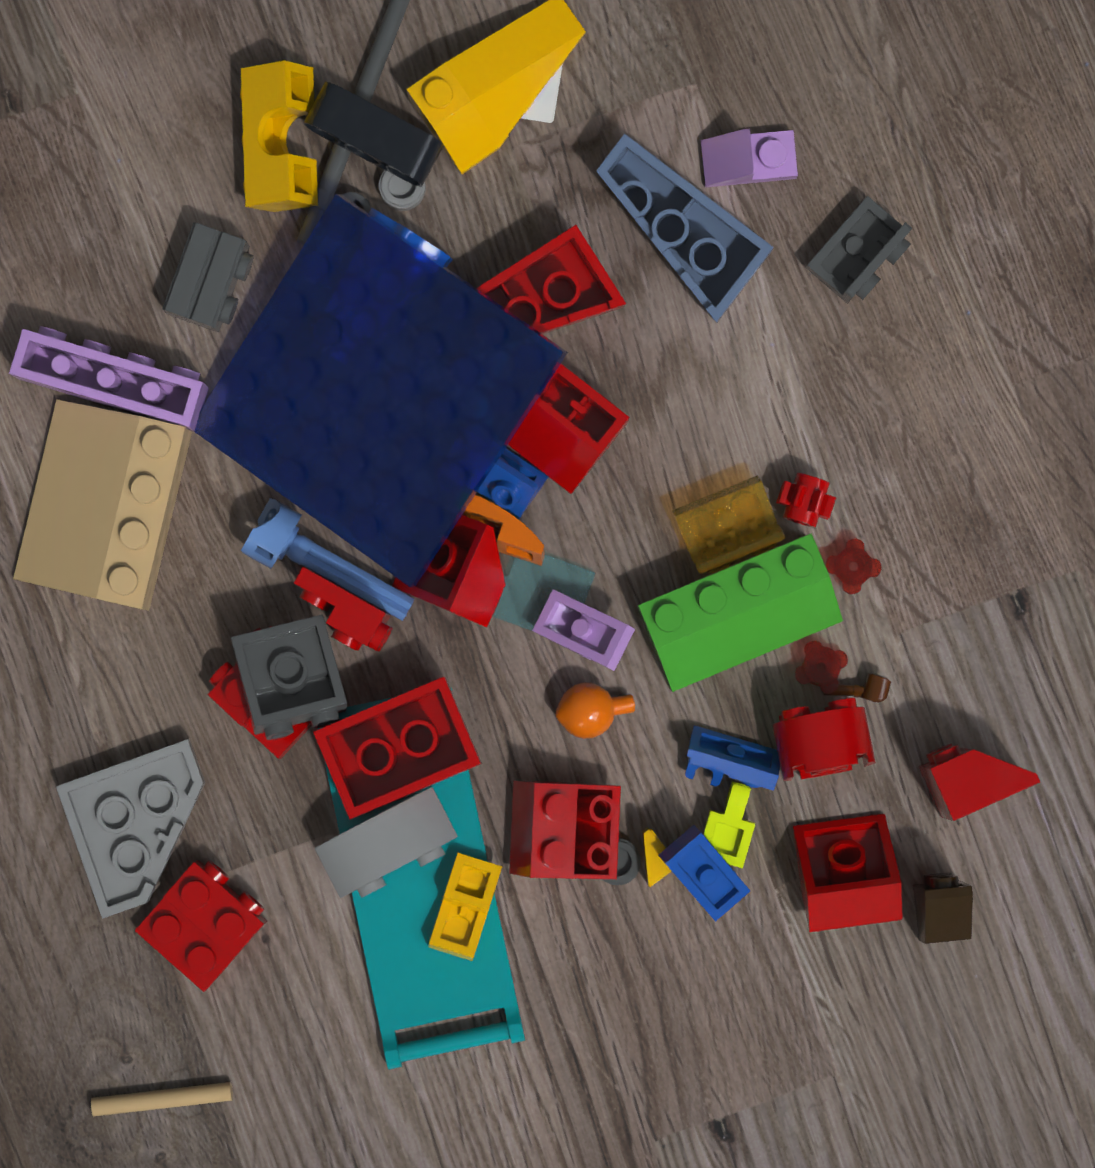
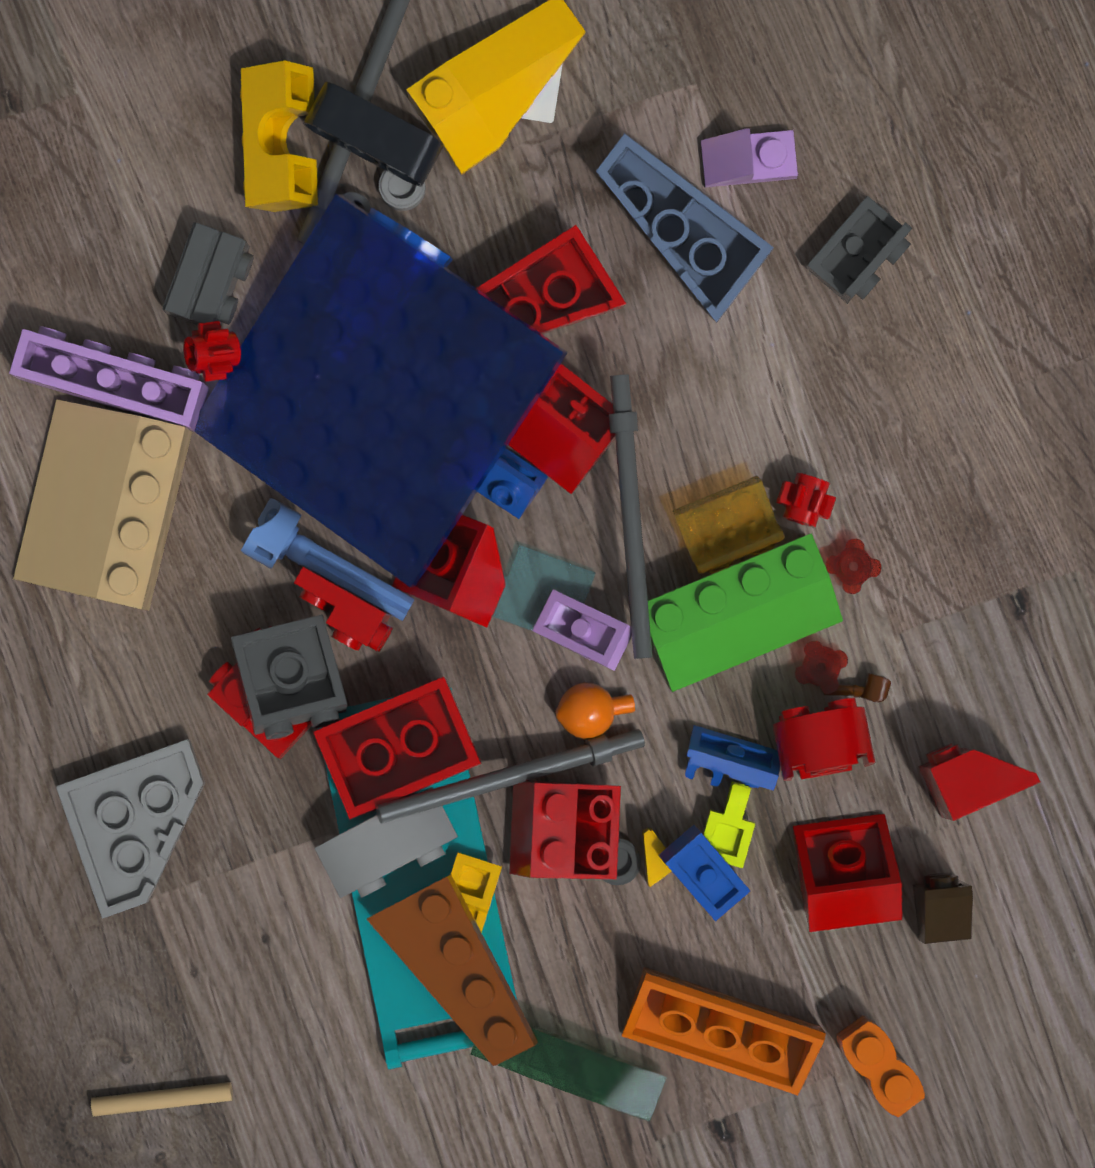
red plate [135,860,267,992] -> none
orange slope [459,491,545,566] -> none
none -> red gear [183,321,241,382]
none -> dark orange wing [367,875,538,1066]
none -> dark grey bar [376,729,645,824]
none -> clear green slope [470,1026,667,1122]
none -> dark grey bar [609,374,653,659]
none -> orange slope [622,967,826,1096]
none -> orange brick [837,1015,925,1118]

